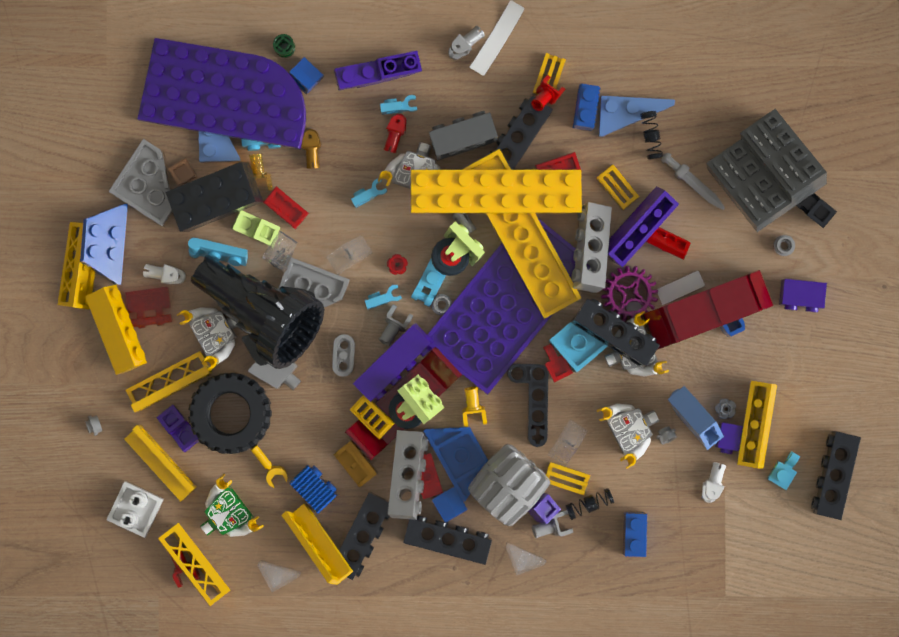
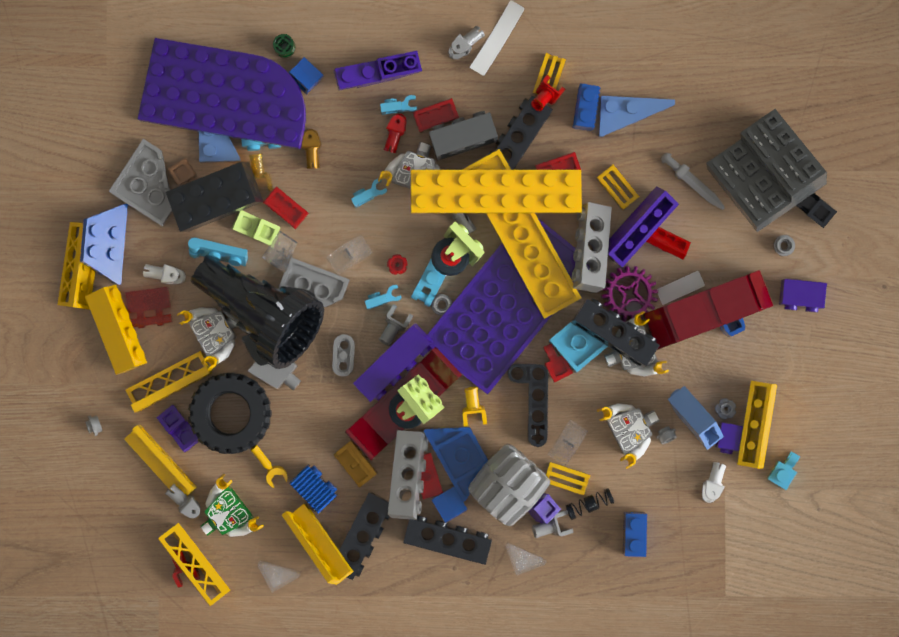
white plate [107,481,164,538] -> none
yellow slope [350,395,395,440] -> none
black piece [640,111,663,159] -> none
black brick [811,431,861,520] -> none
none -> light grey piece [165,484,200,518]
none -> red plate [412,98,459,133]

